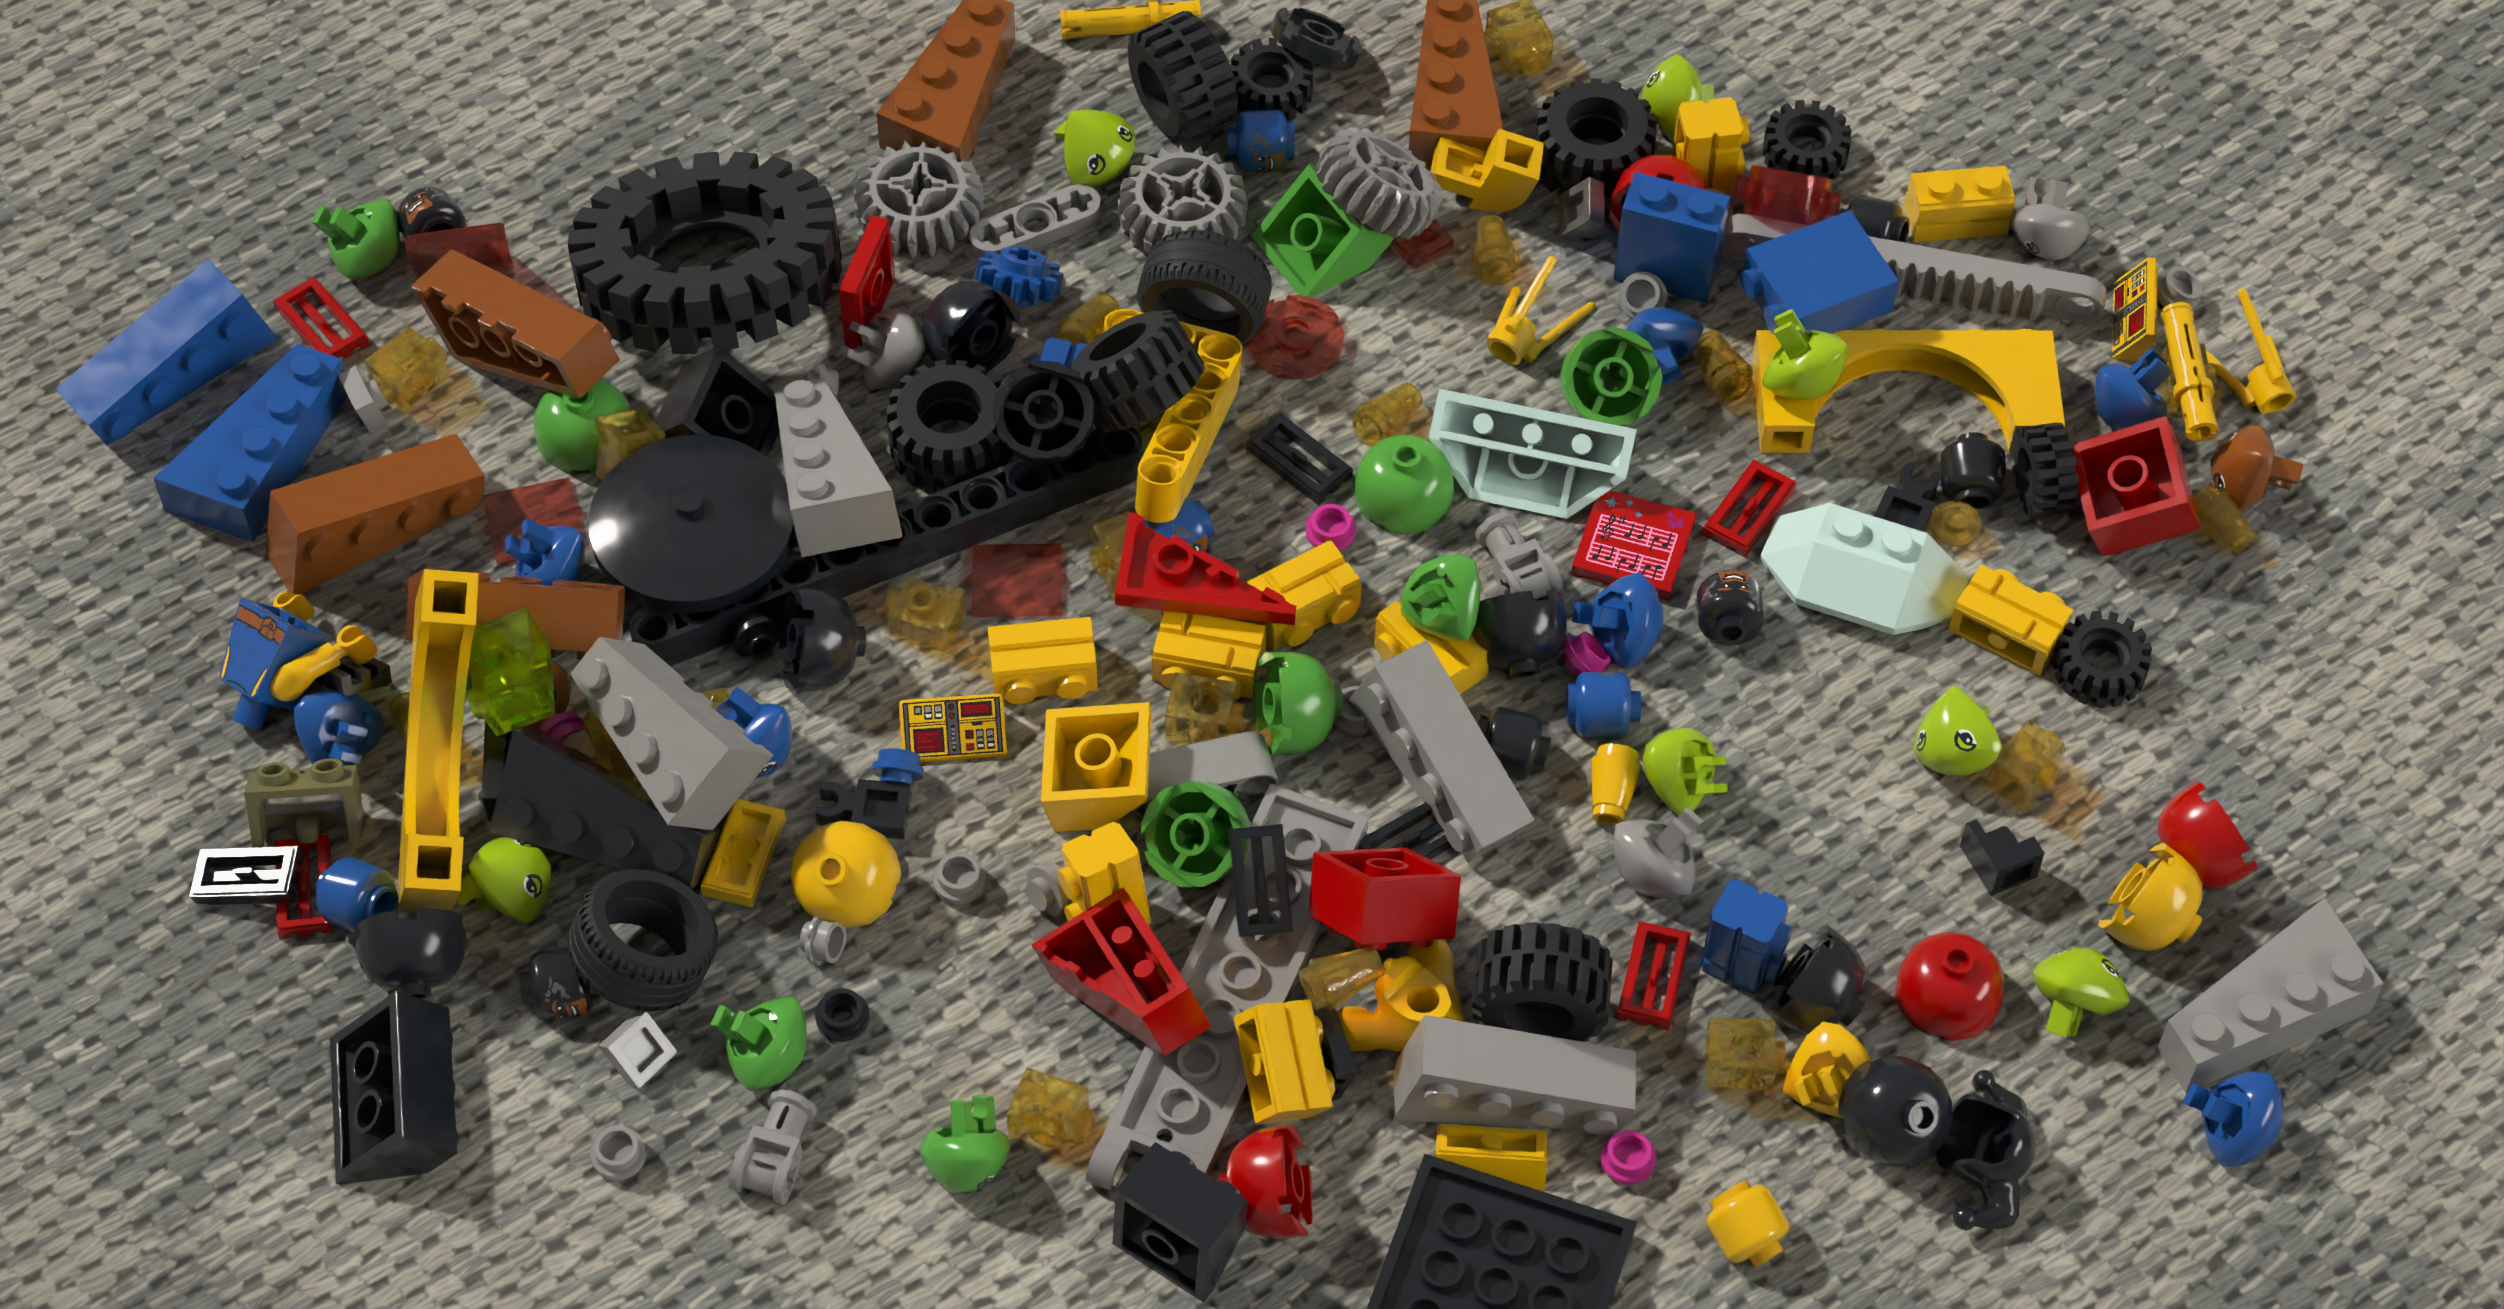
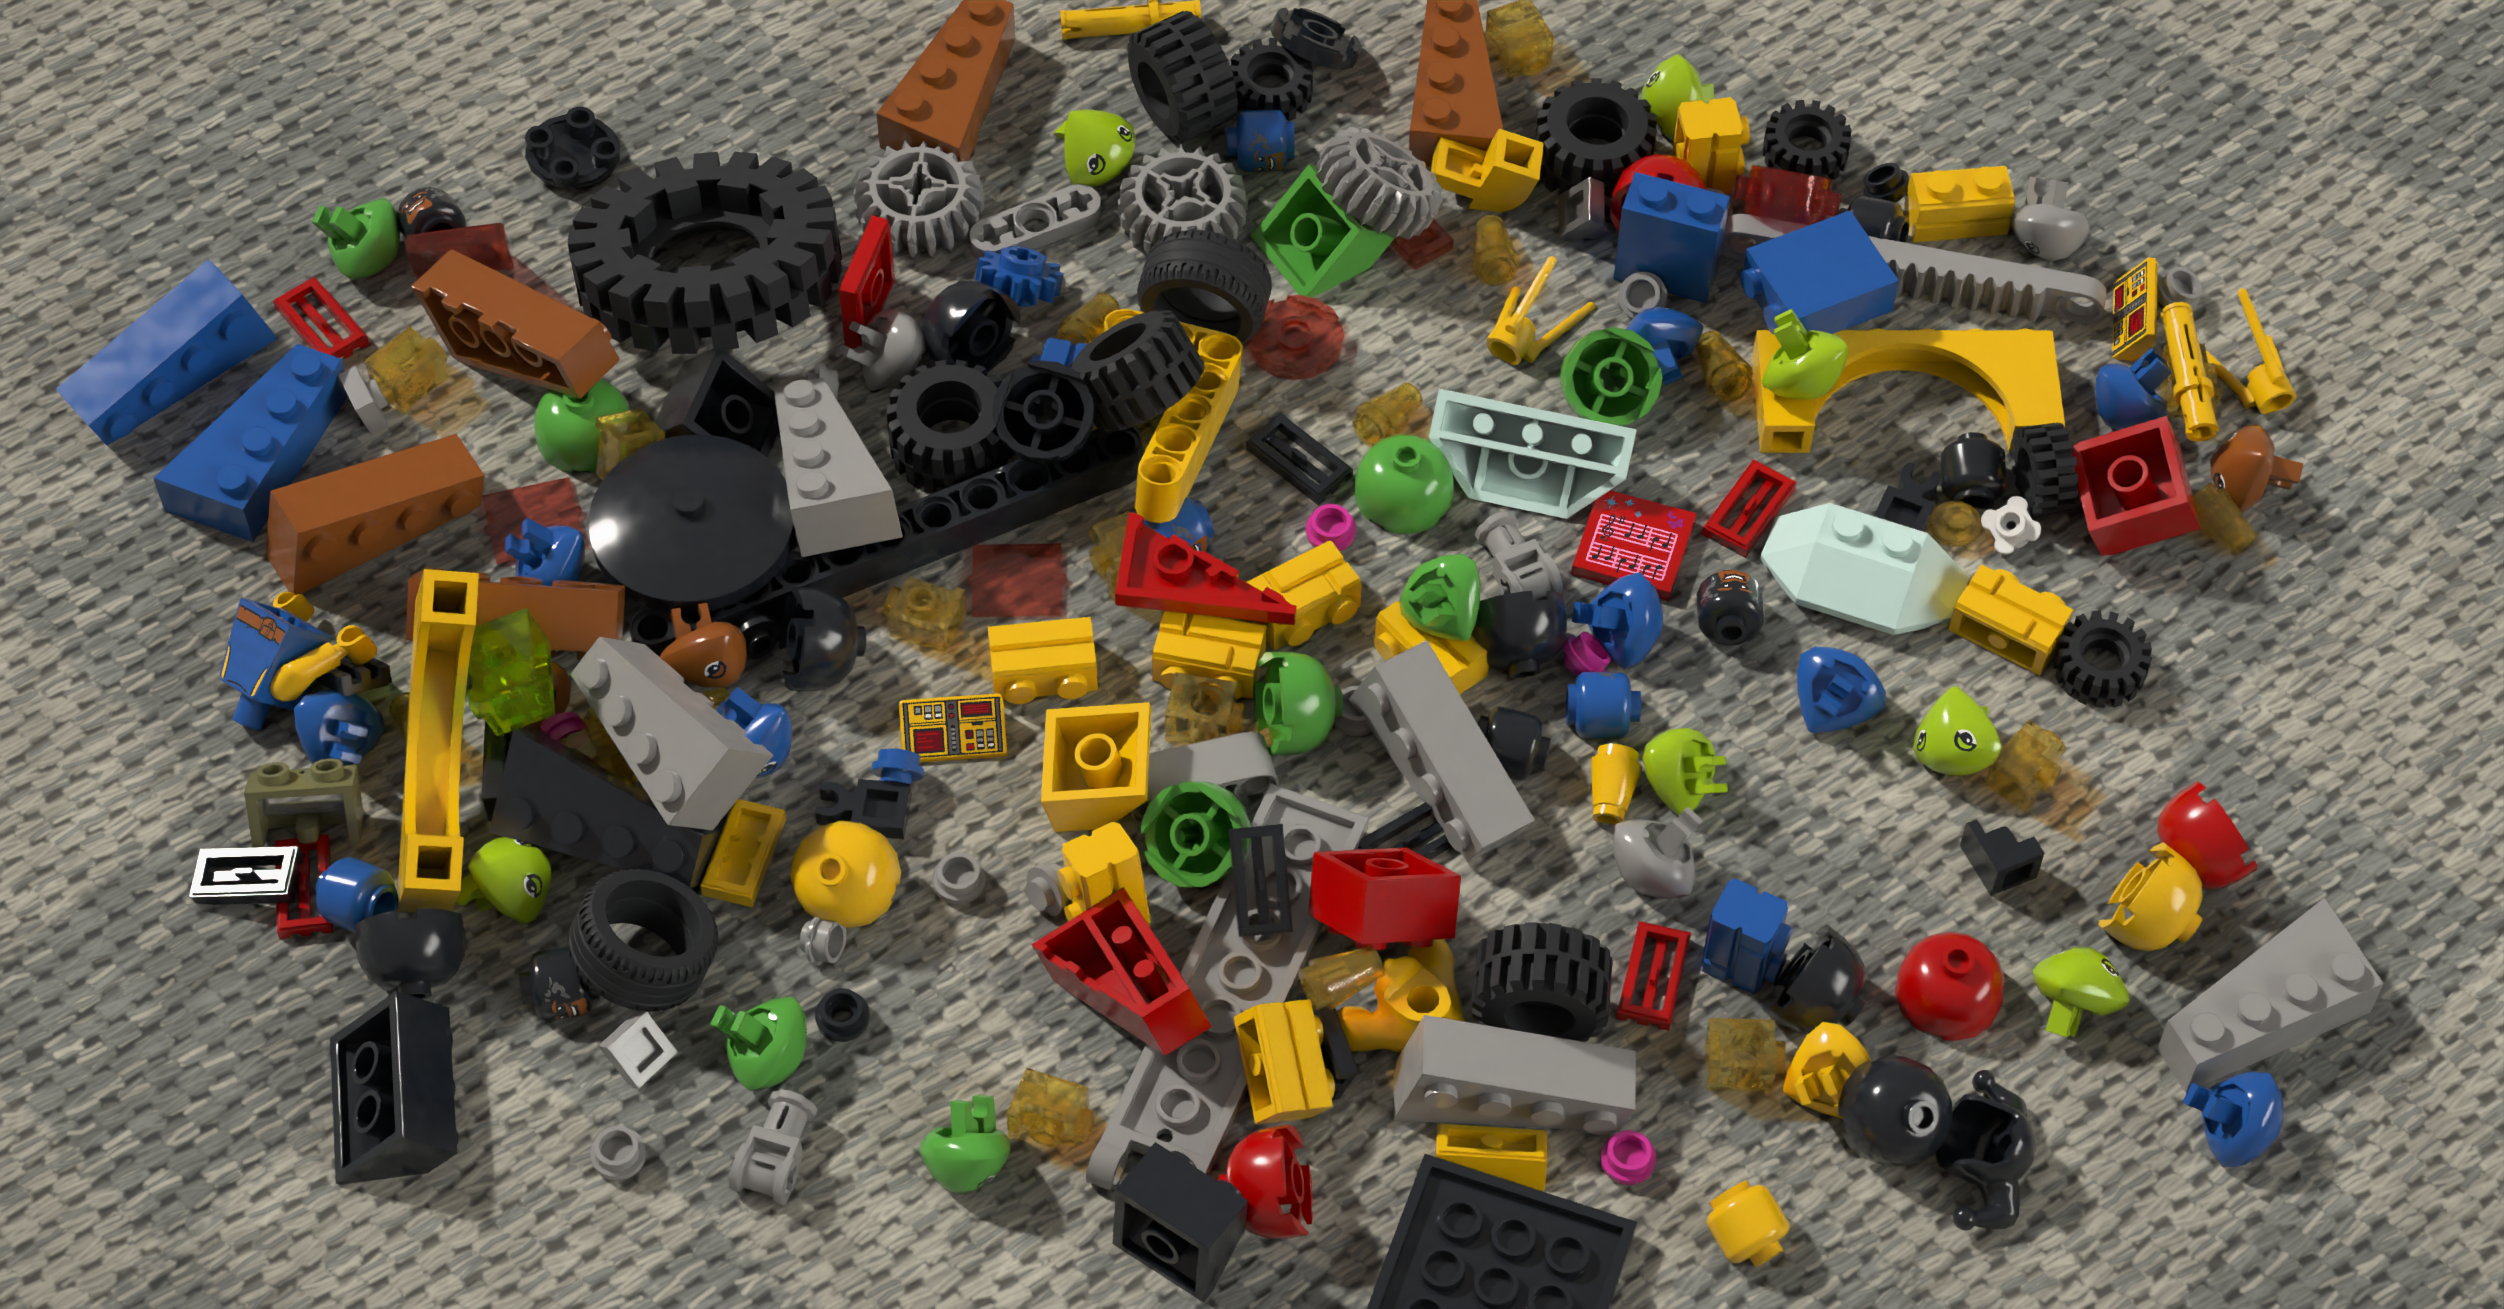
none -> black dish [525,107,620,189]
none -> dark orange piece [659,603,747,688]
none -> blue piece [1797,646,1886,733]
none -> black plate [1863,163,1910,203]
none -> white plate [1981,496,2041,555]

